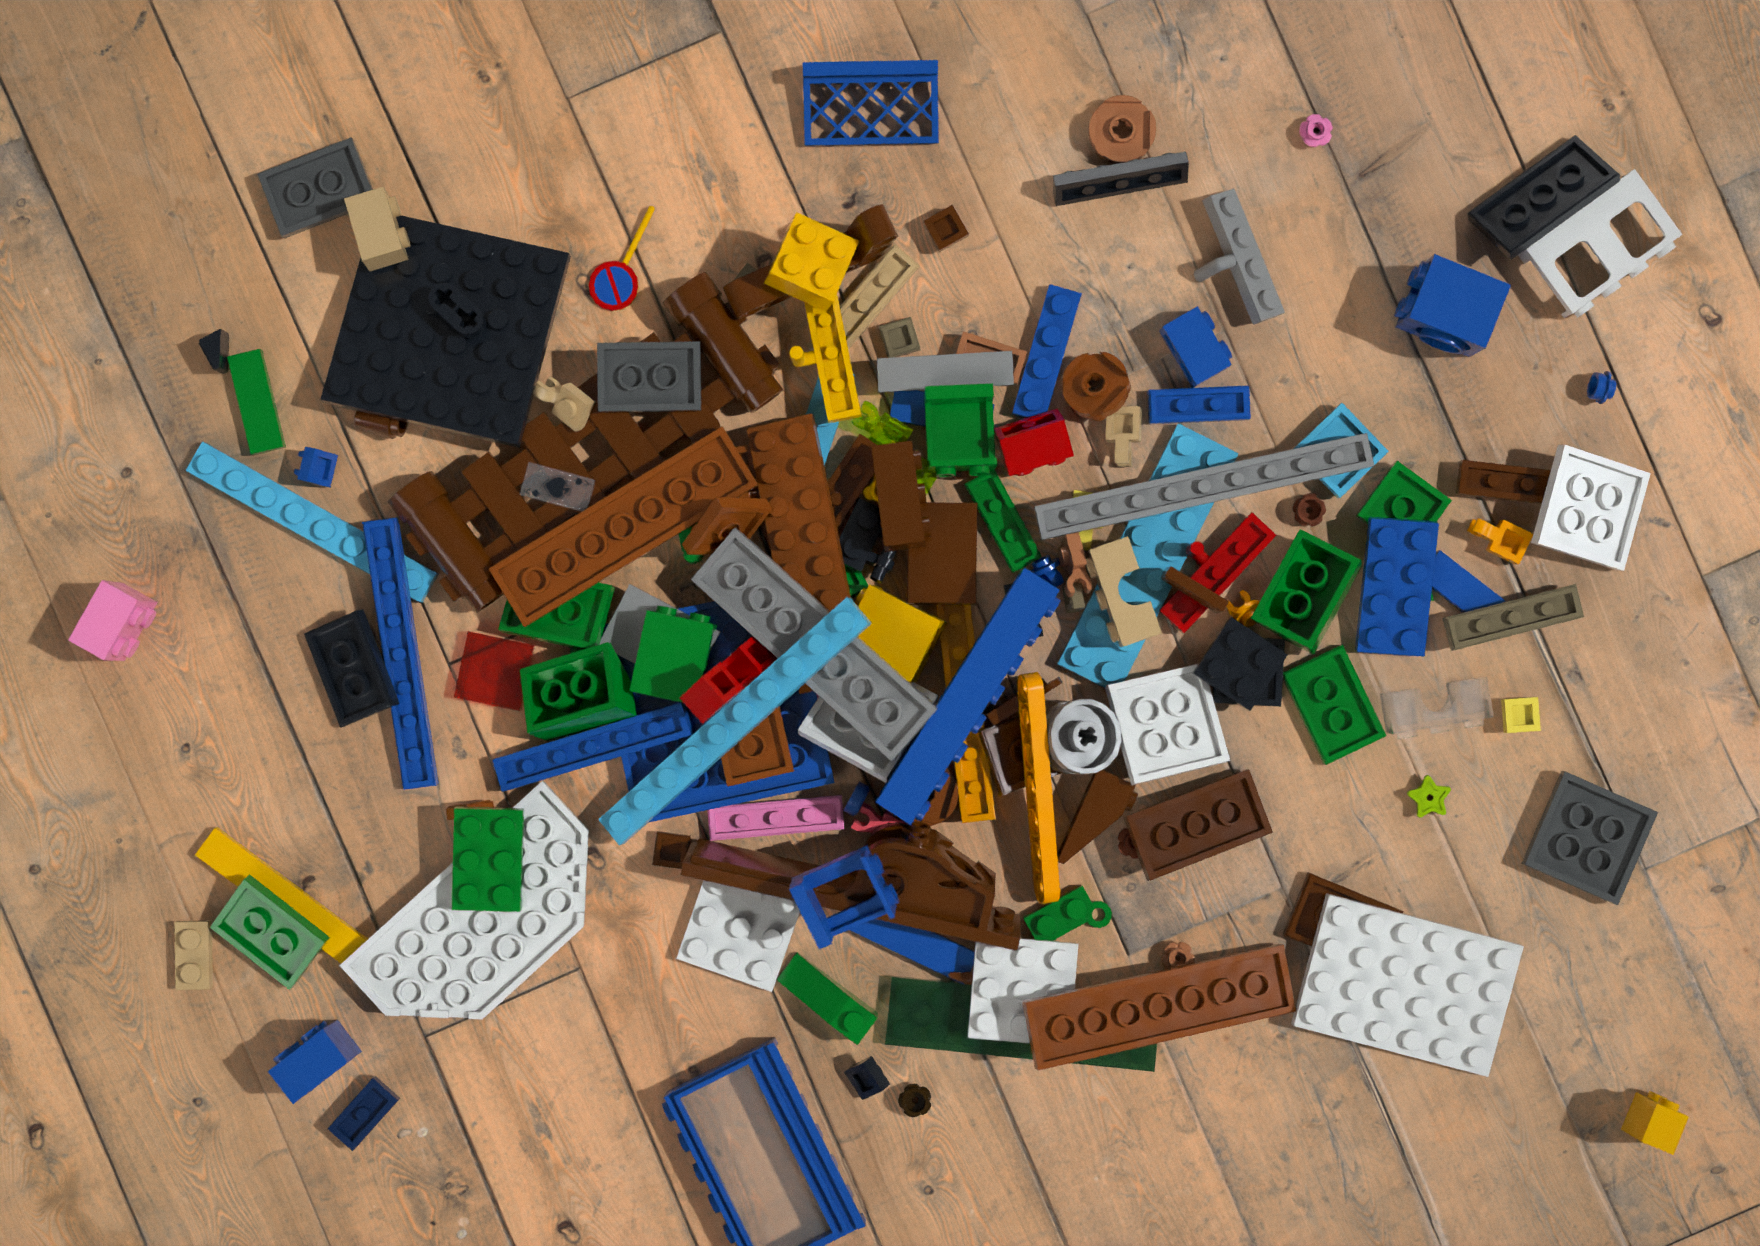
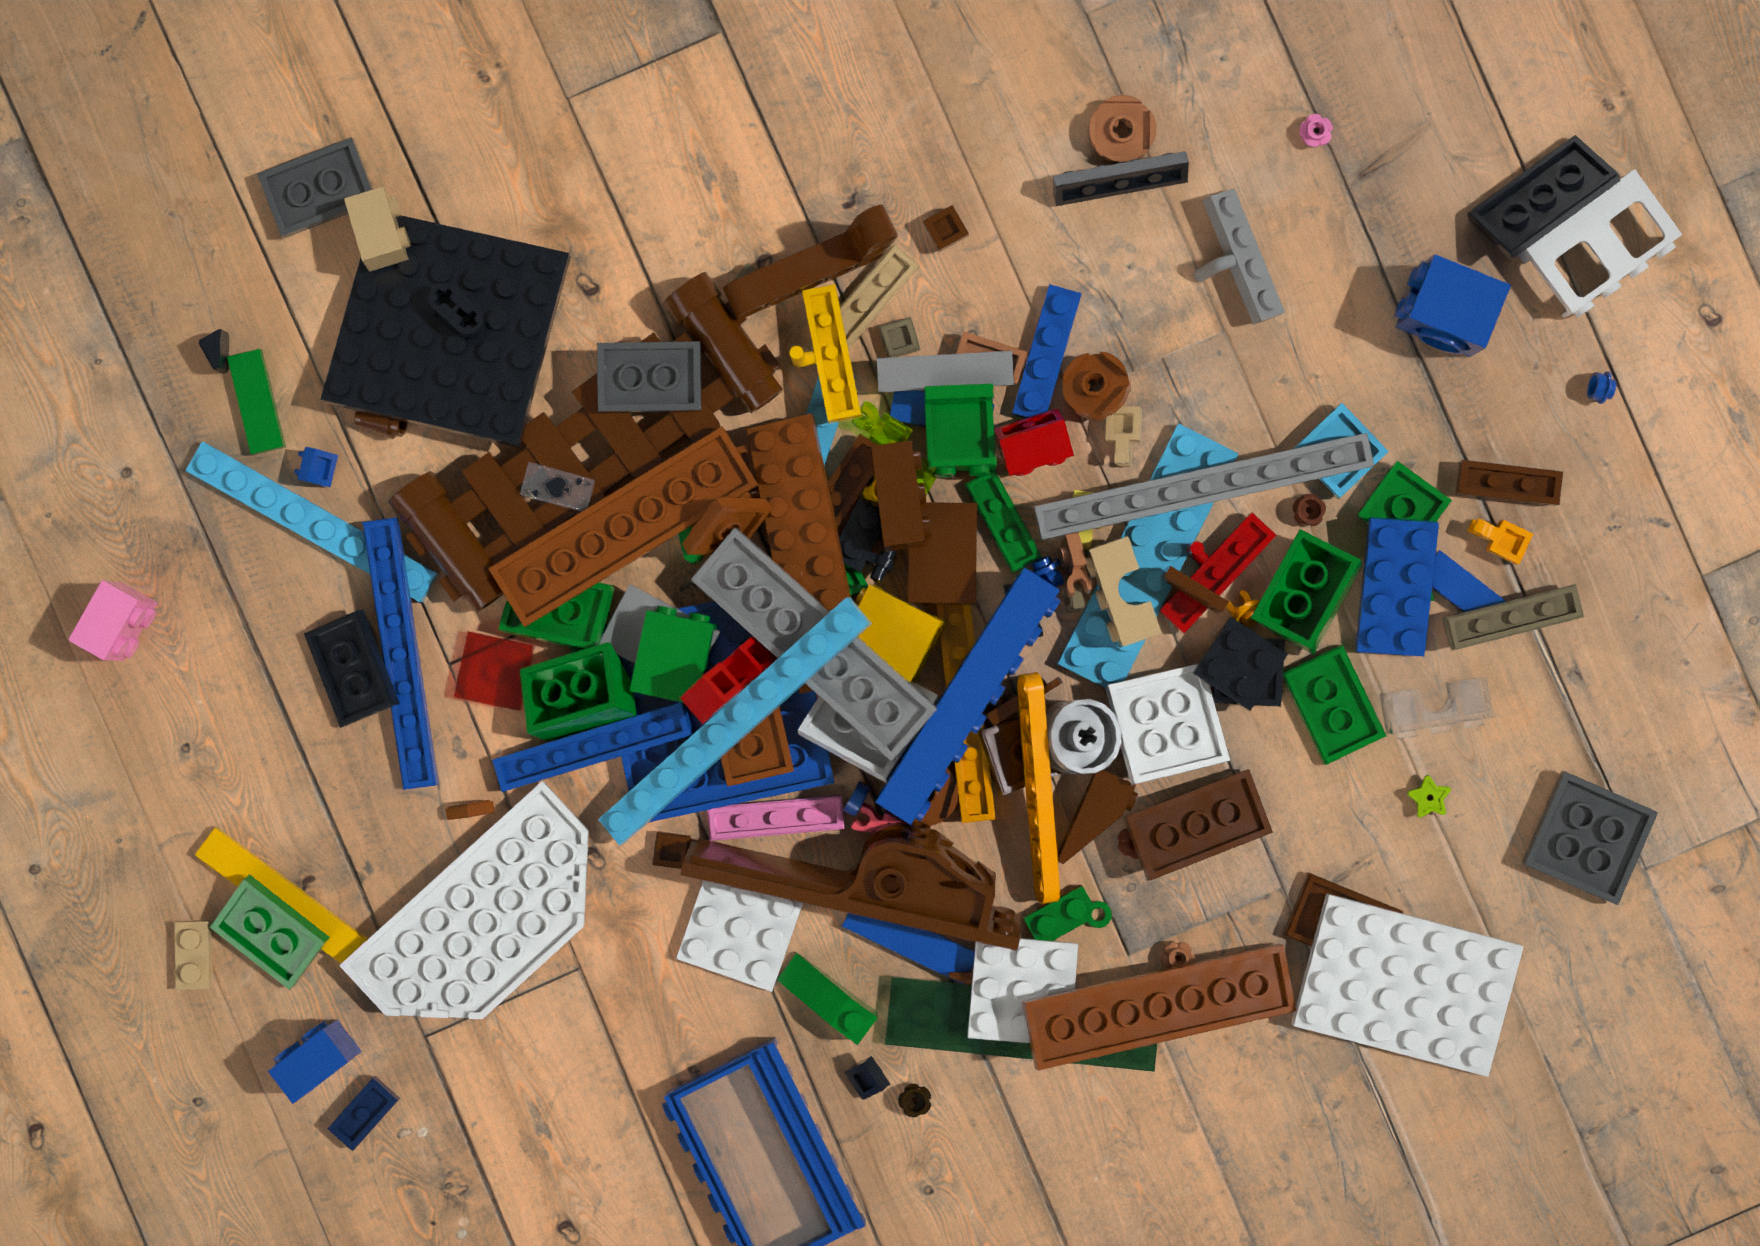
green plate [452,806,524,912] -> none
tan plate [533,377,595,432] -> none
piece [589,206,655,311] -> none
yellow brick [764,212,859,312] -> none
blue panel [789,845,899,949] -> none
blue fence [803,60,939,146] -> none
blue tile [1147,386,1251,425] -> none
blue brick [1159,306,1232,388] -> none
light yellow plate [1501,697,1541,733] -> none
white plate [1531,445,1651,571] -> none
yellow brick [1621,1091,1689,1155] -> none

